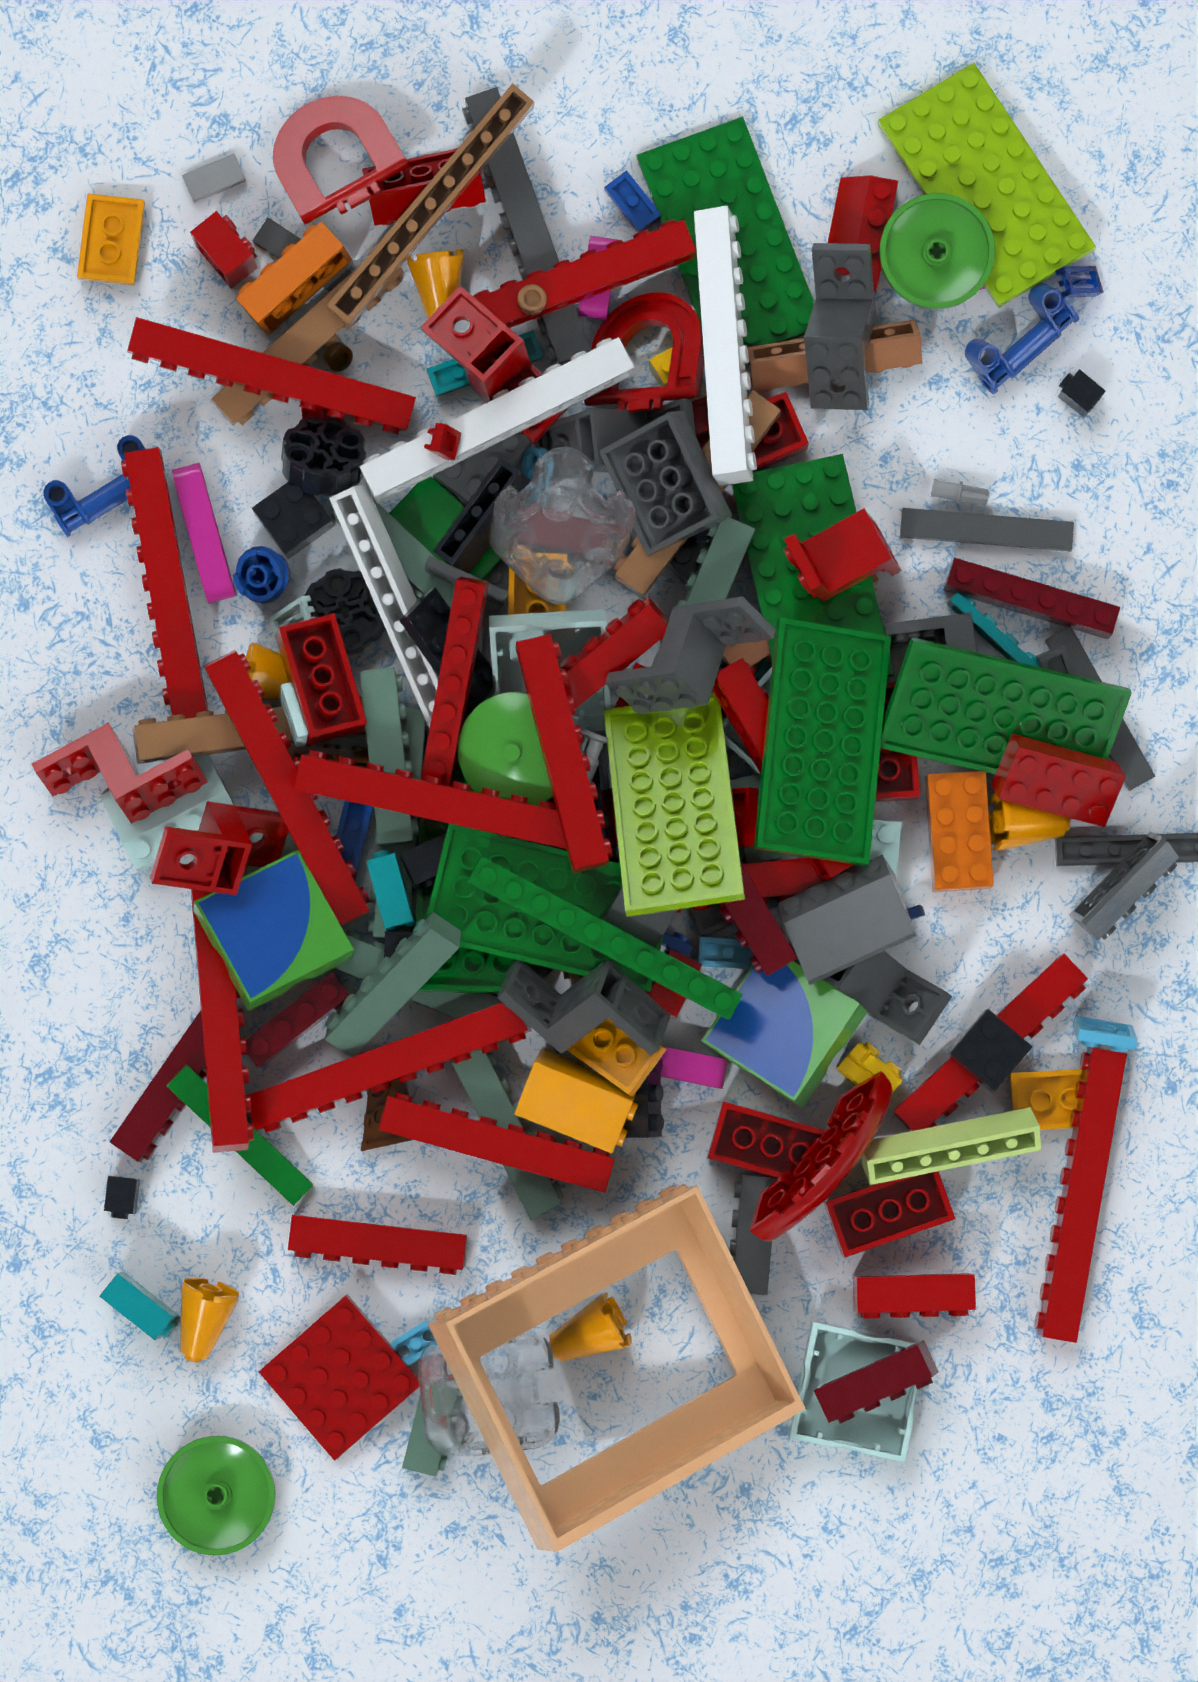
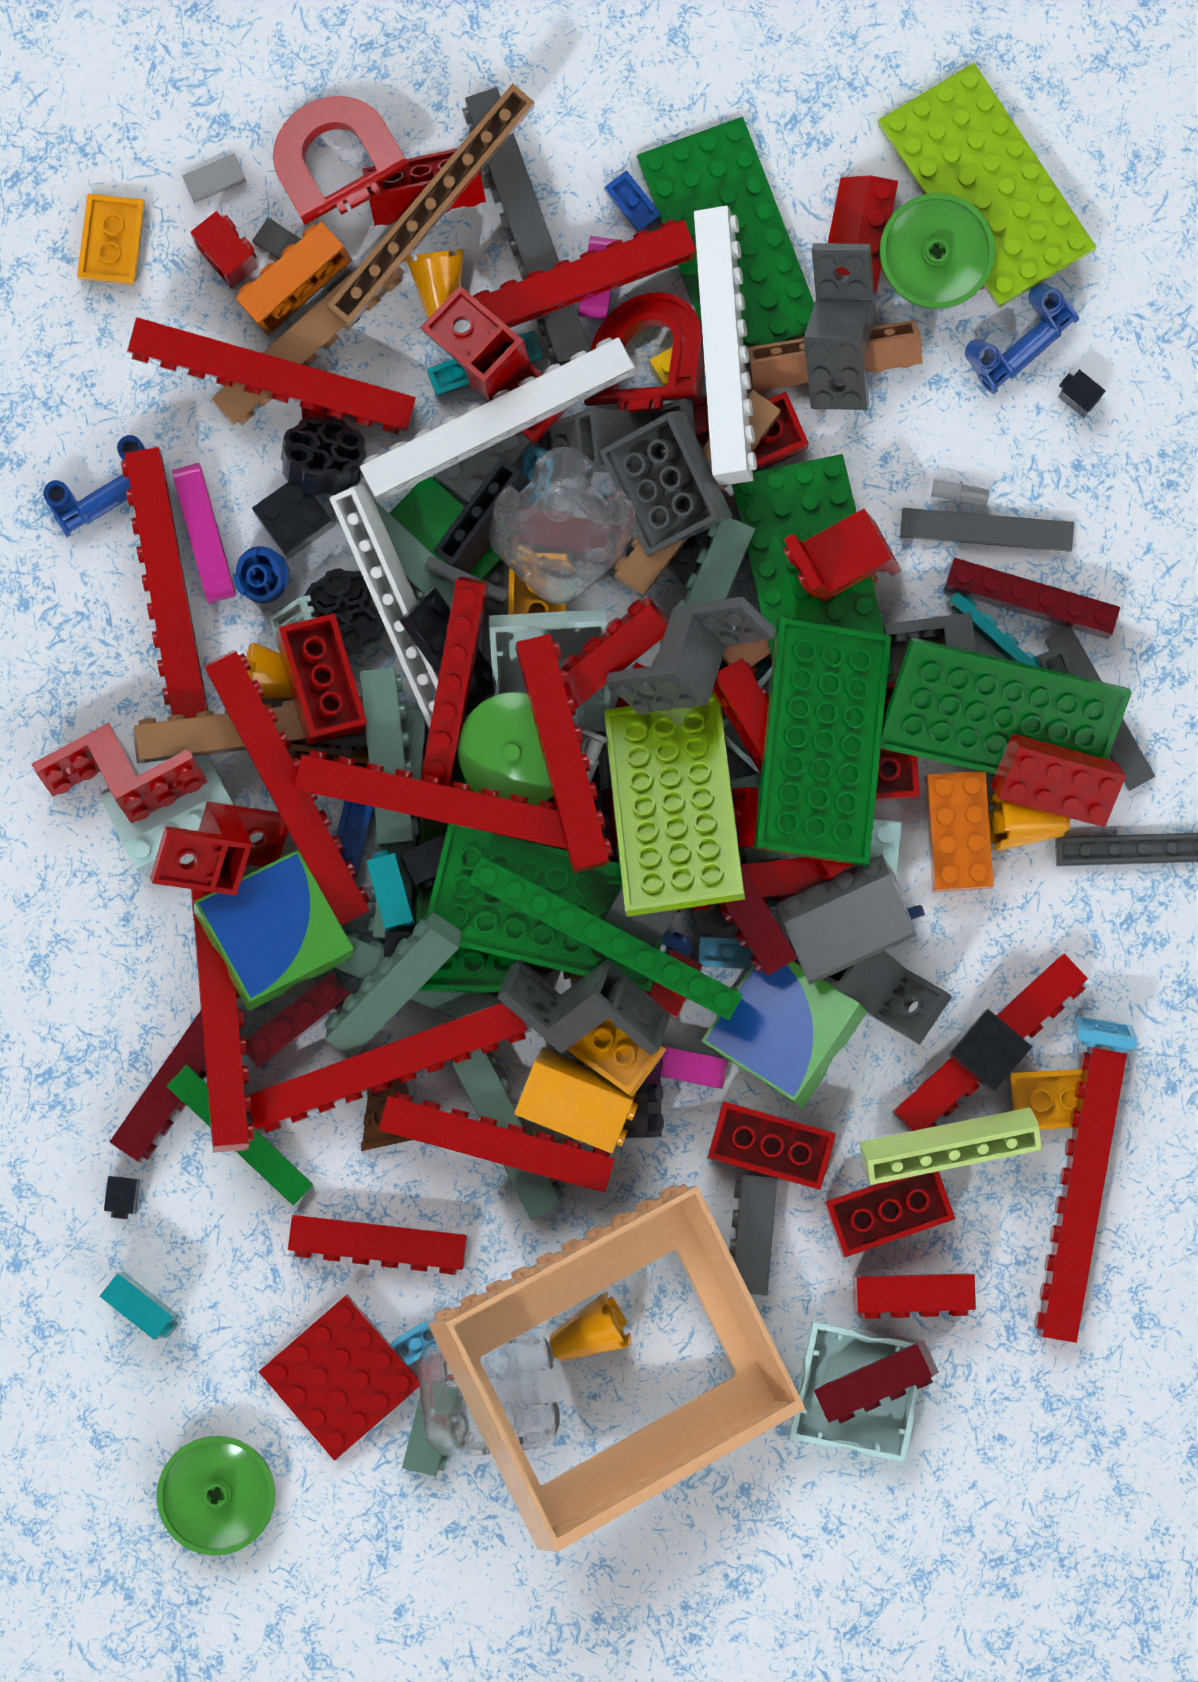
light orange cone [180,1277,239,1363] -> none
light aqua tile [279,682,308,748] -> none
dark brown tile [323,342,353,372] -> none
red tile [424,423,461,461] -> none
medium nougat tile [517,284,547,315] -> none
red brick [750,1071,893,1242] -> none
yellow brick [835,1042,904,1093] -> none
clear blue tile [1055,266,1104,298] -> none
dark grey slope [1069,832,1179,941] -> none

